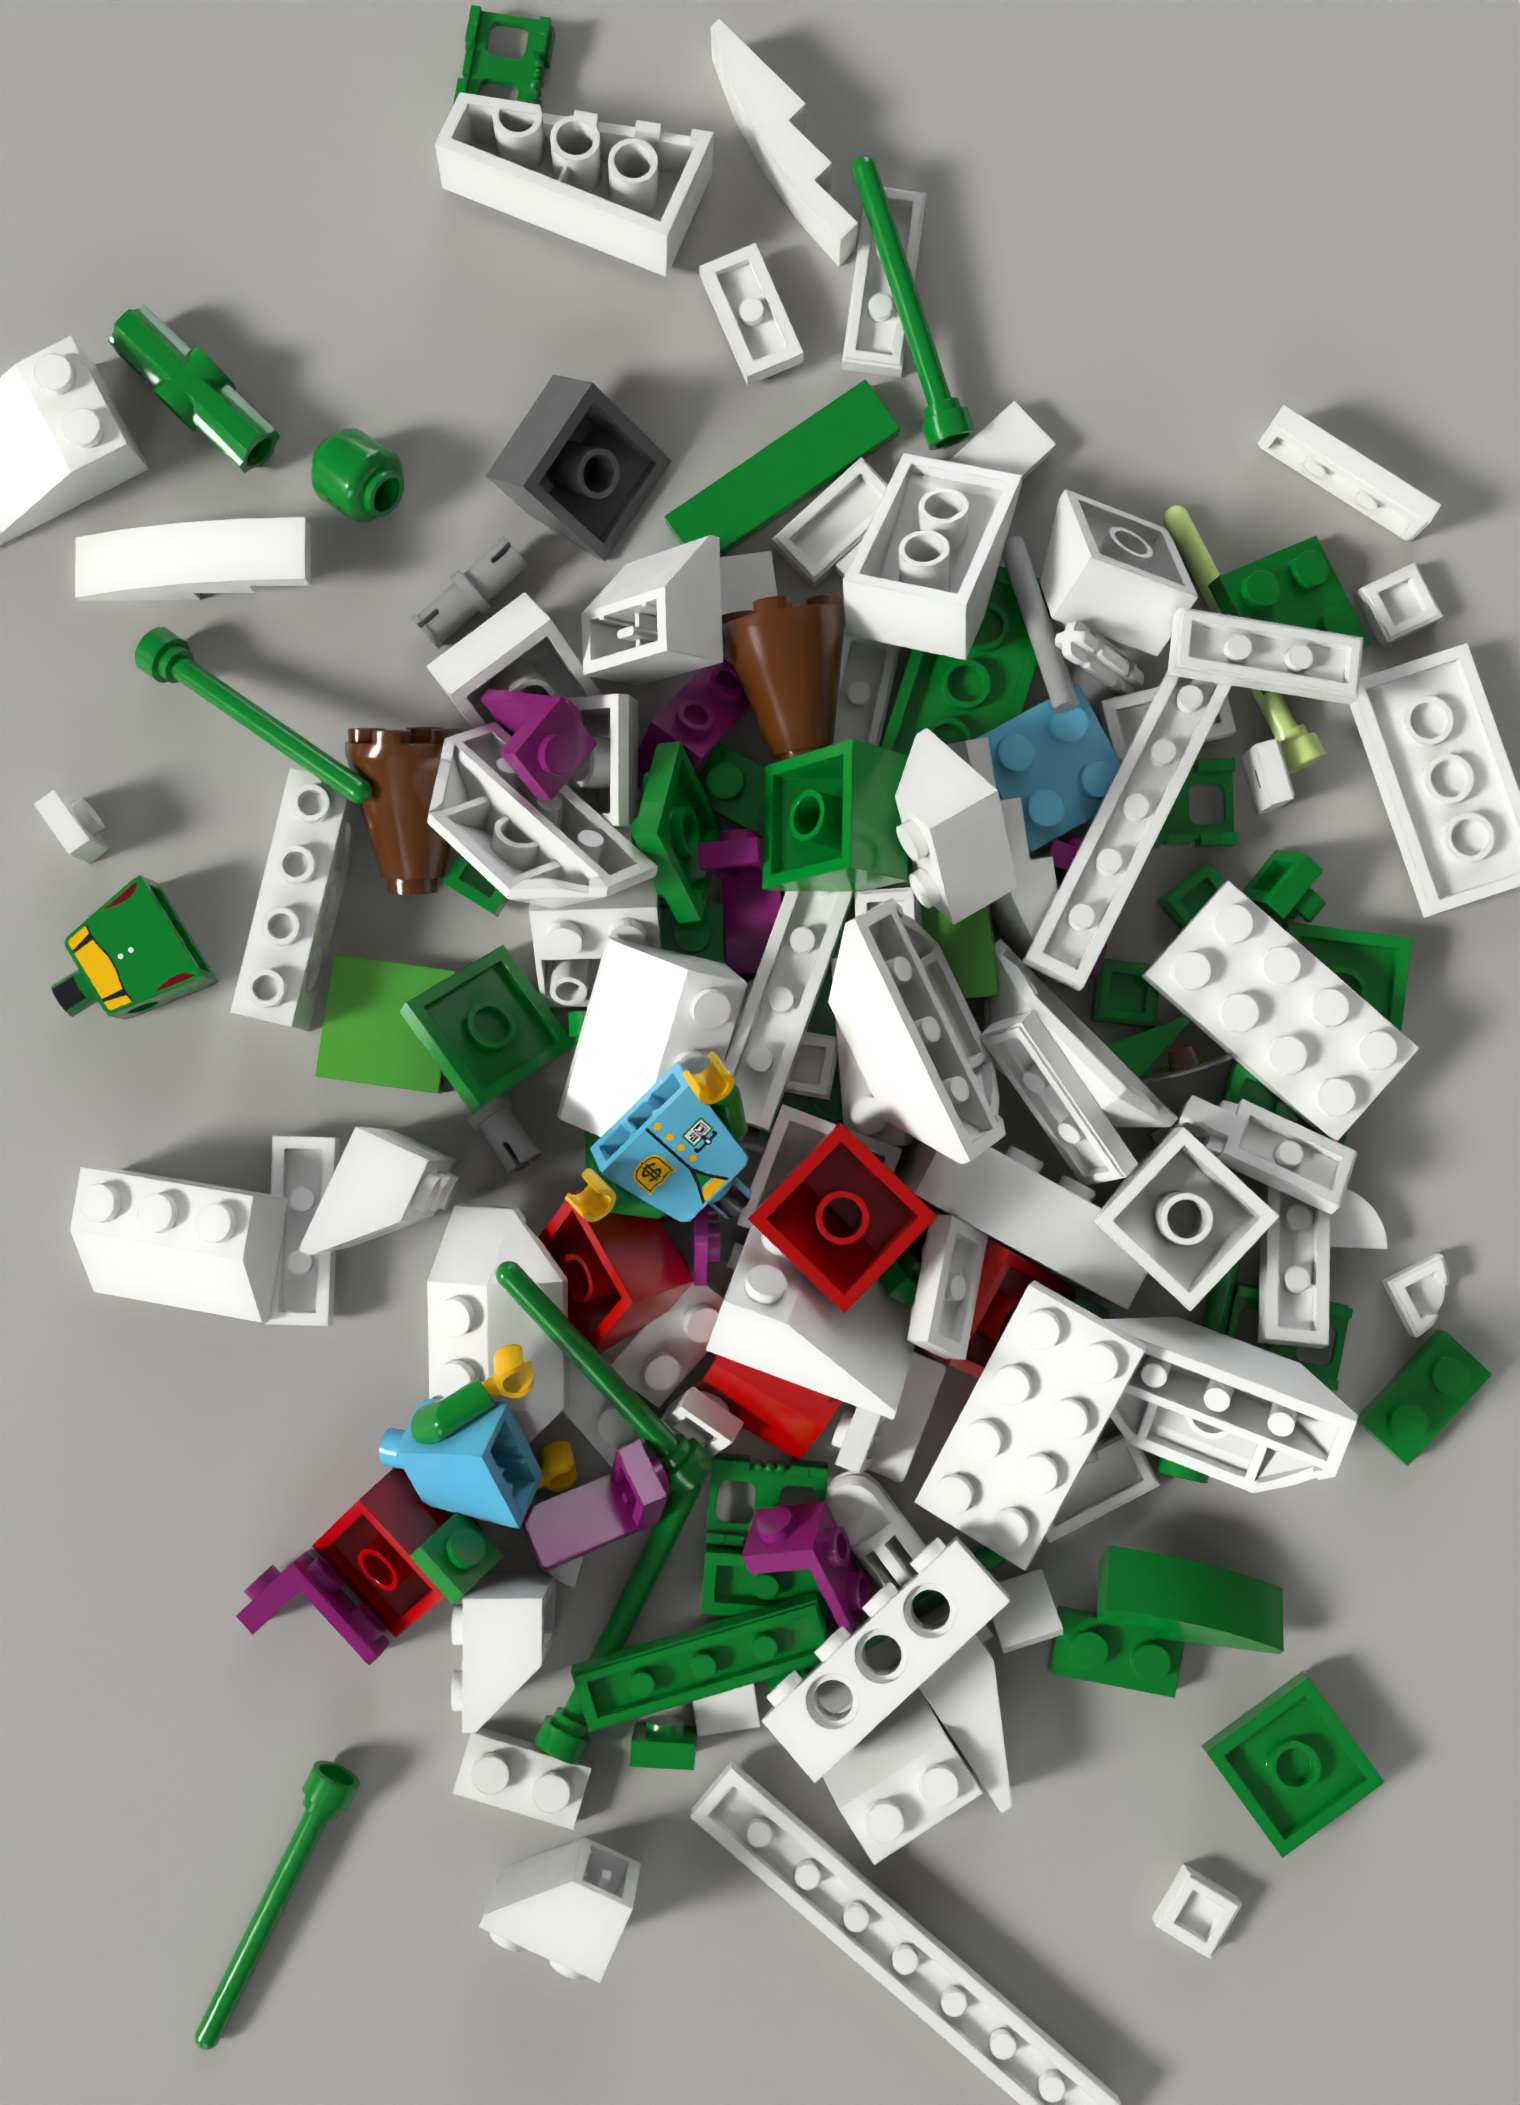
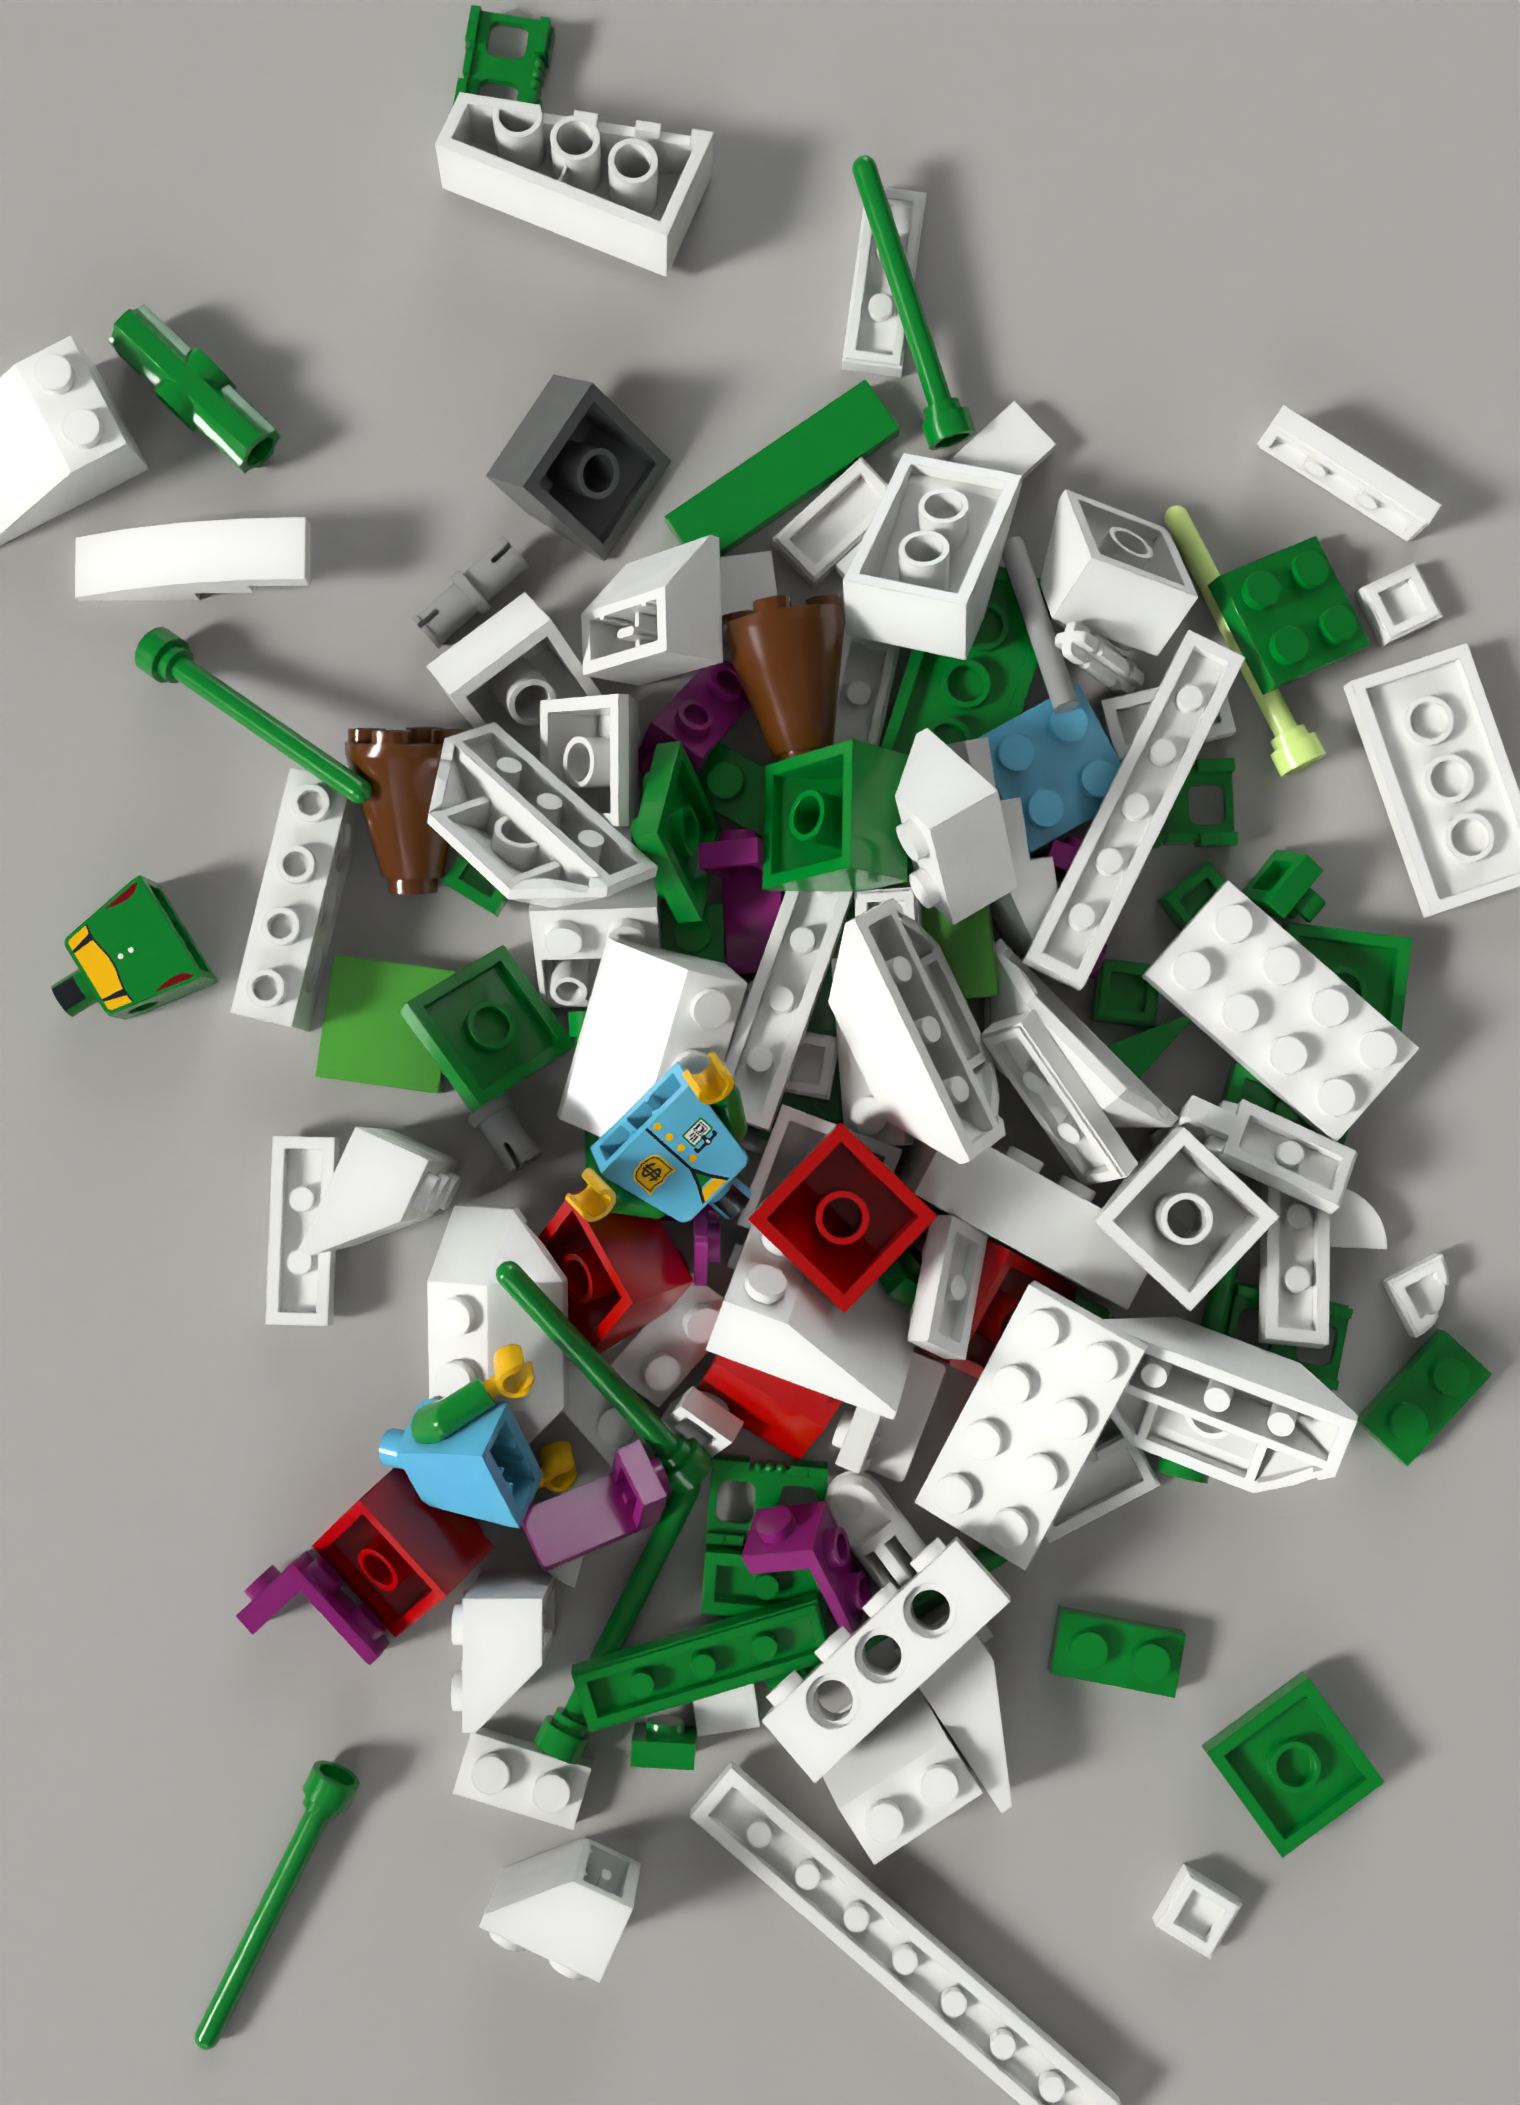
white plate [34,790,110,864] -> none
white slope [70,1167,289,1323] -> none
green head [311,428,404,522] -> none
green plate [410,1512,504,1605] -> none
magenta bracket [481,689,597,801] -> none
white plate [699,243,804,386] -> none
white slope [710,19,858,267] -> none
white tile [992,1569,1063,1654] -> none
green slope [1097,1545,1284,1654] -> none
piece [1139,1045,1232,1083] -> none
white tile [1167,607,1363,705] -> none
white tile [1241,739,1295,815] -> none

